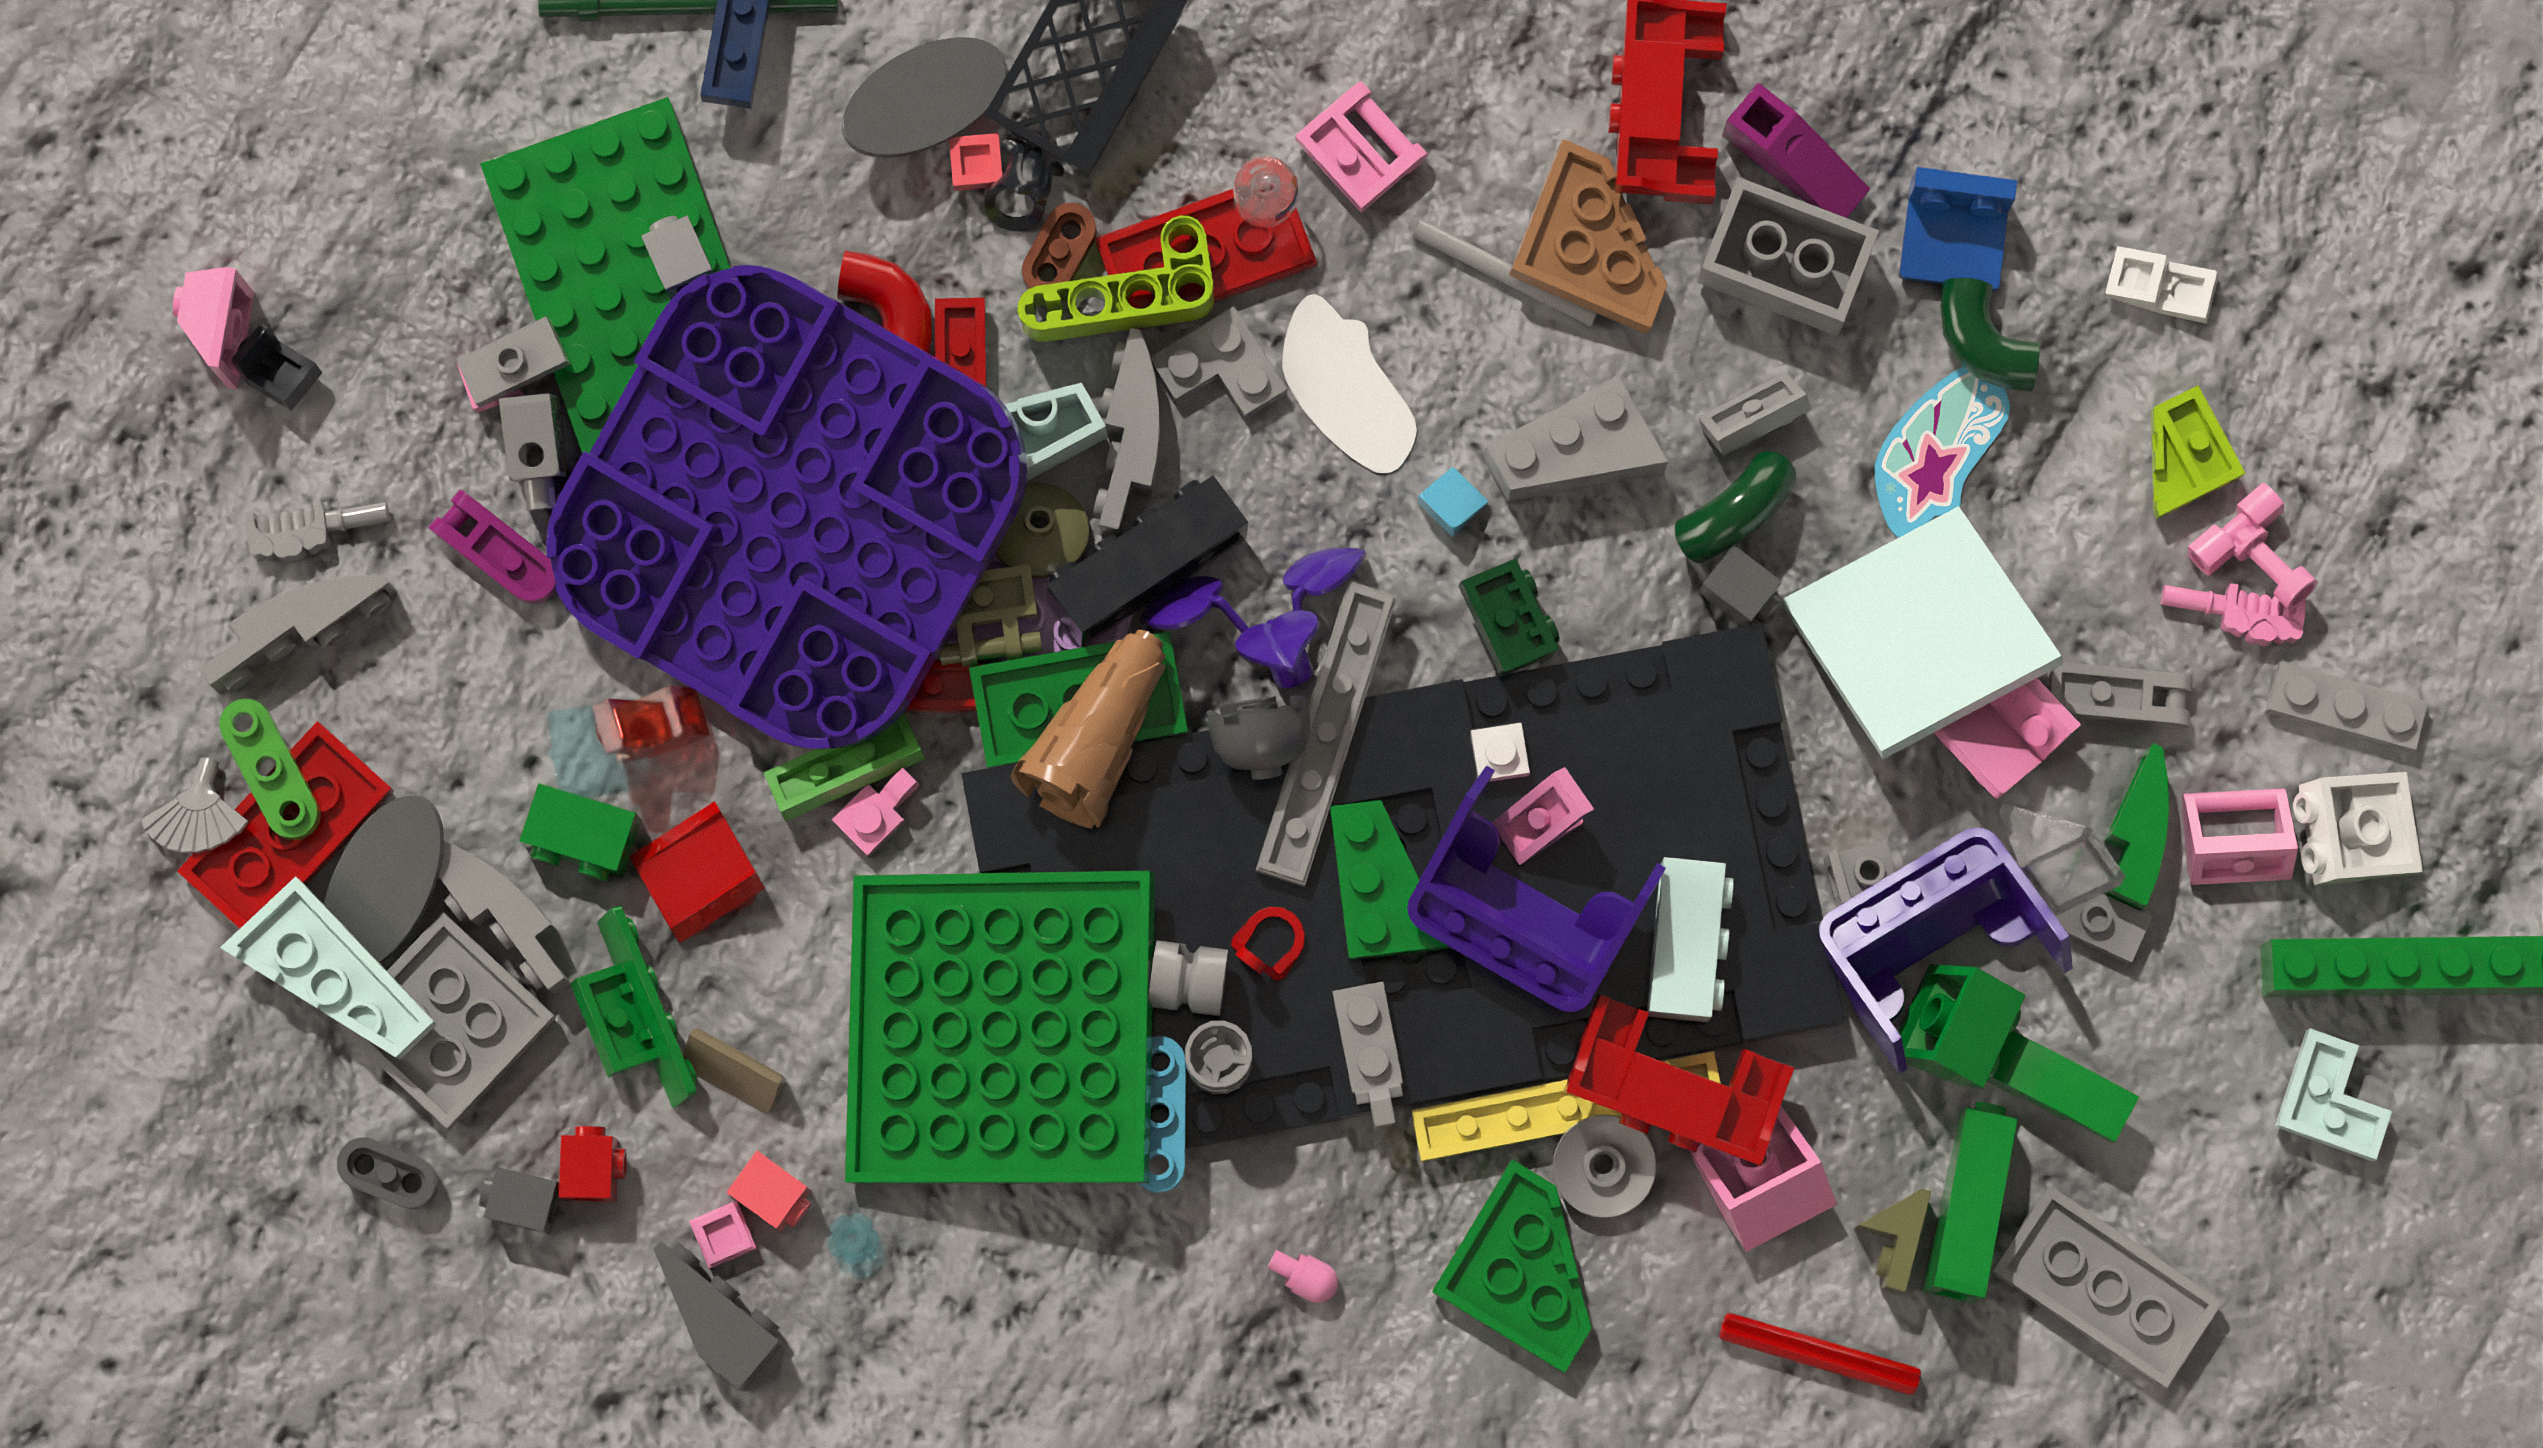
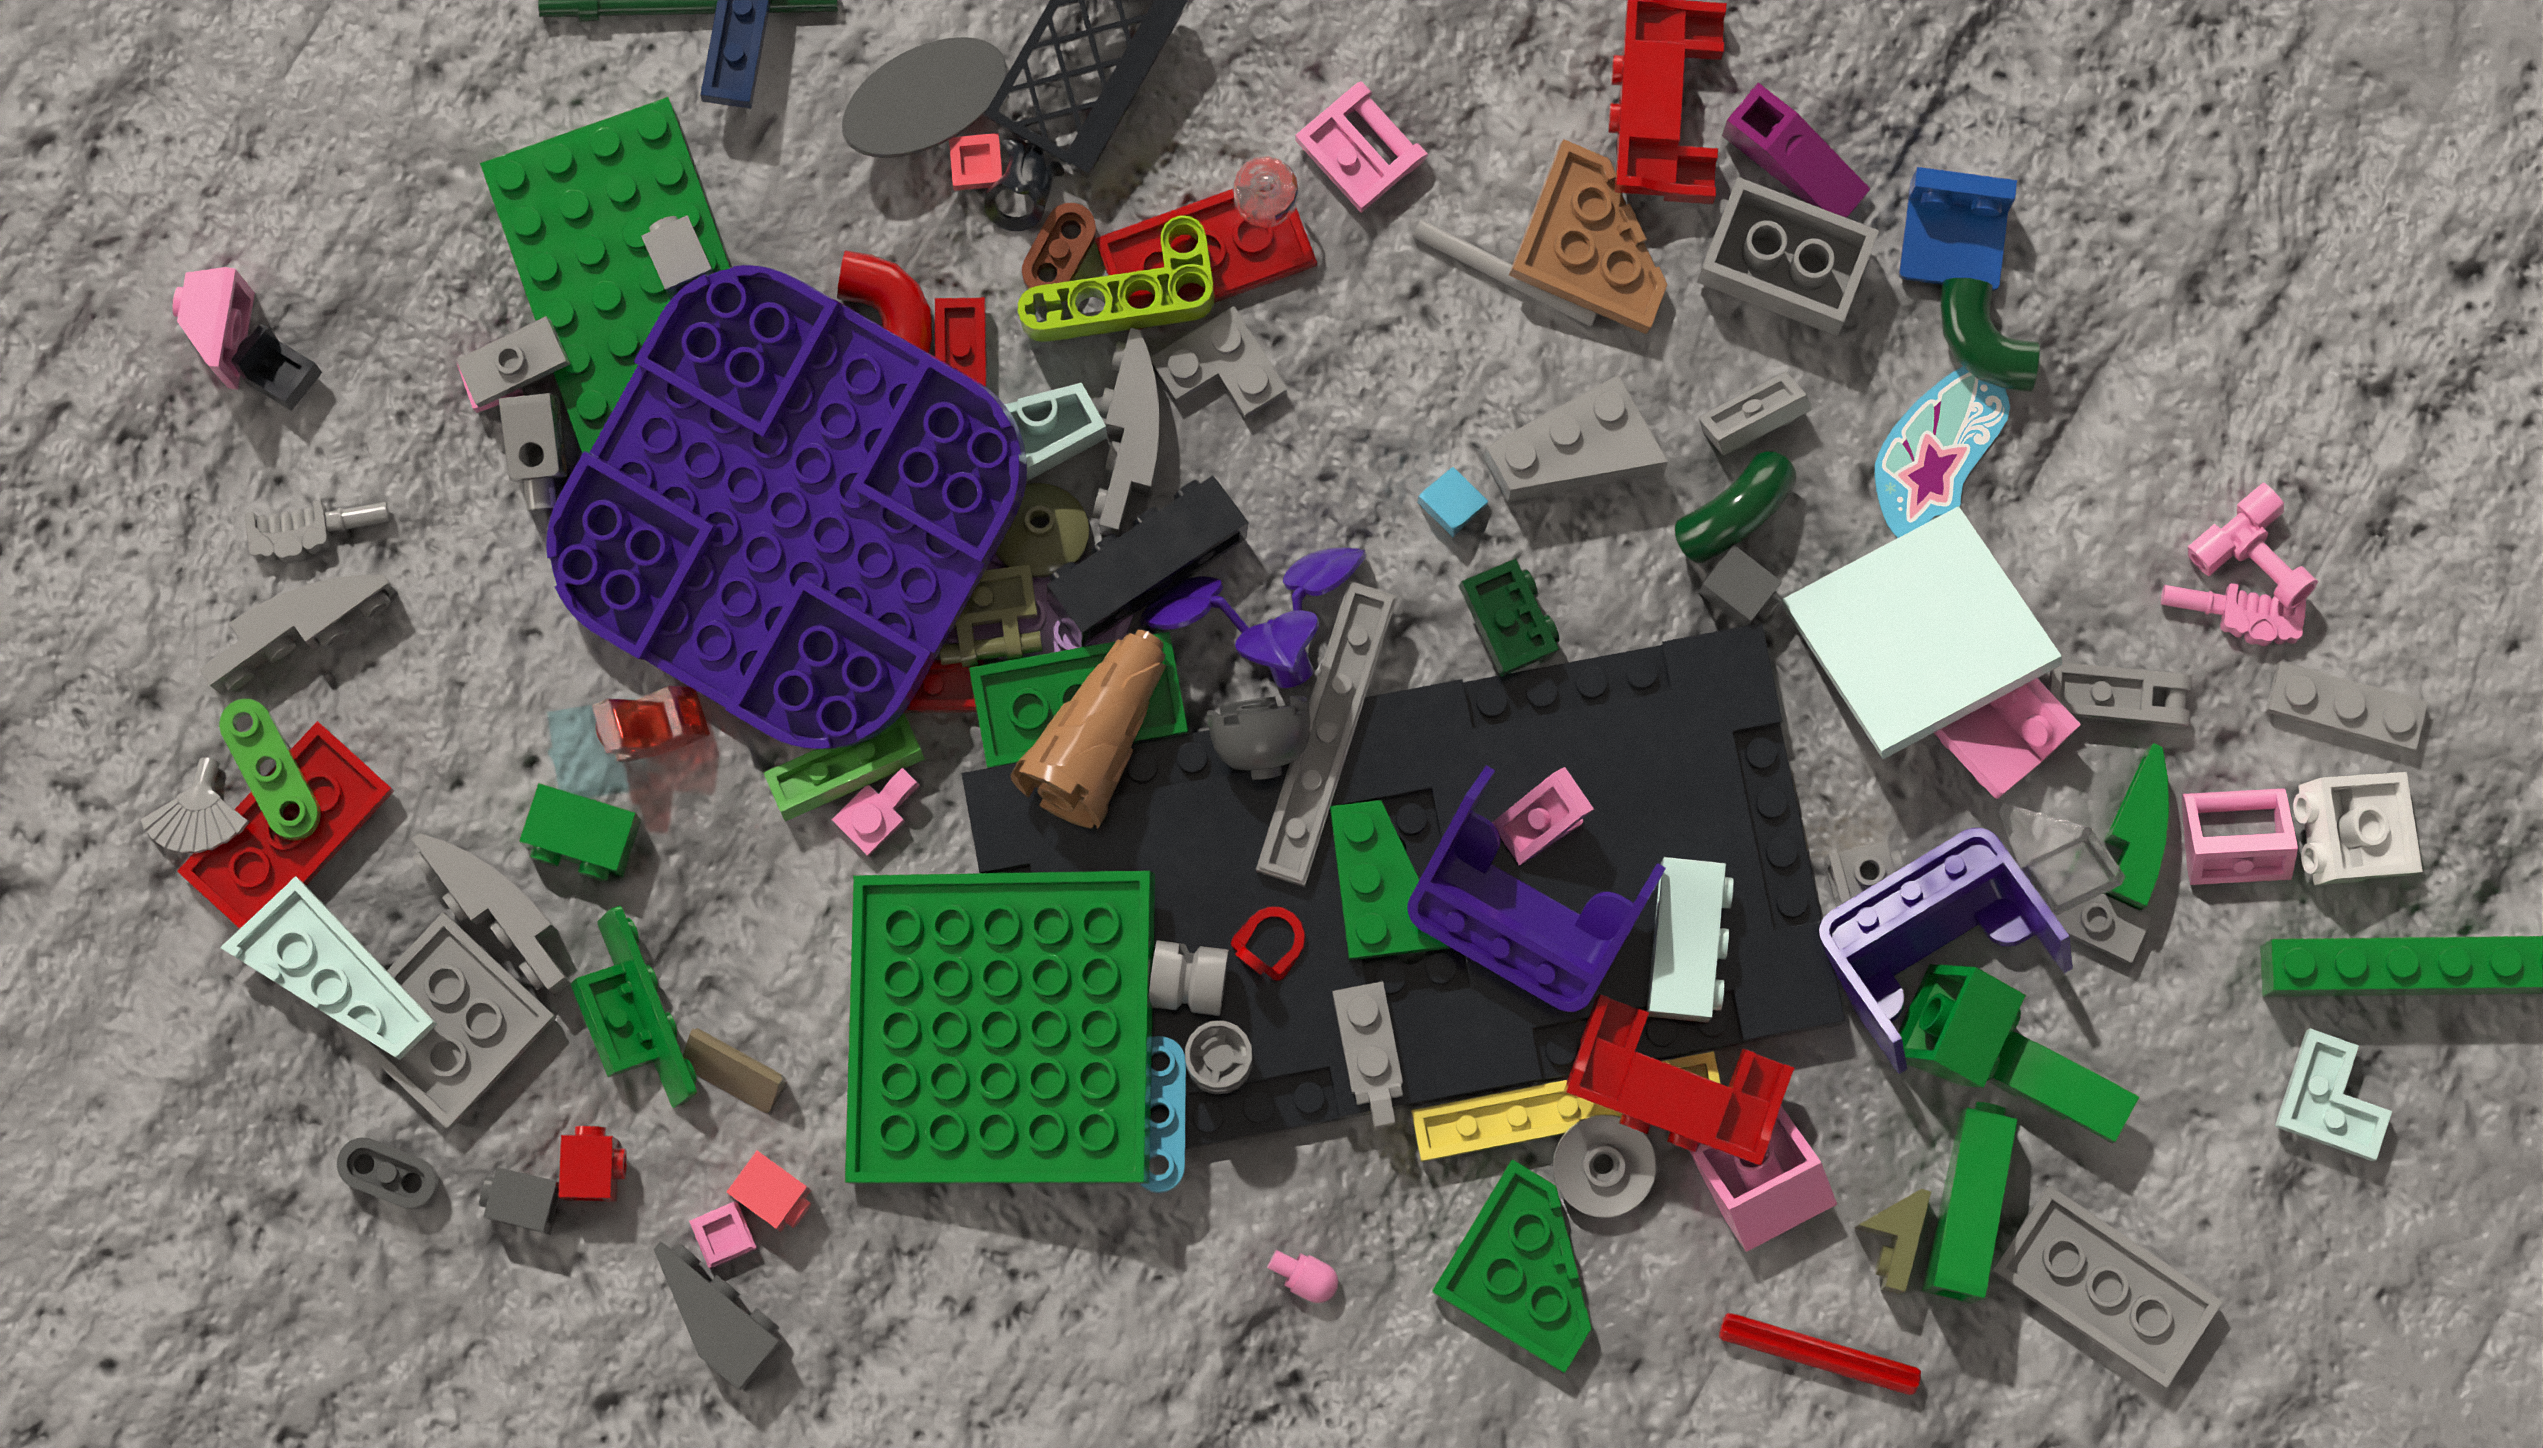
dark grey shield [324,795,444,963] -> none
magenta plate [428,489,557,604] -> none
red slope [629,801,765,944] -> none
clear light blue plate [827,1213,879,1264] -> none
white sticker [1282,294,1417,473] -> none
white plate [1470,723,1530,782] -> none
white slope [2106,246,2219,324] -> none
lime wing [2151,385,2246,519] -> none

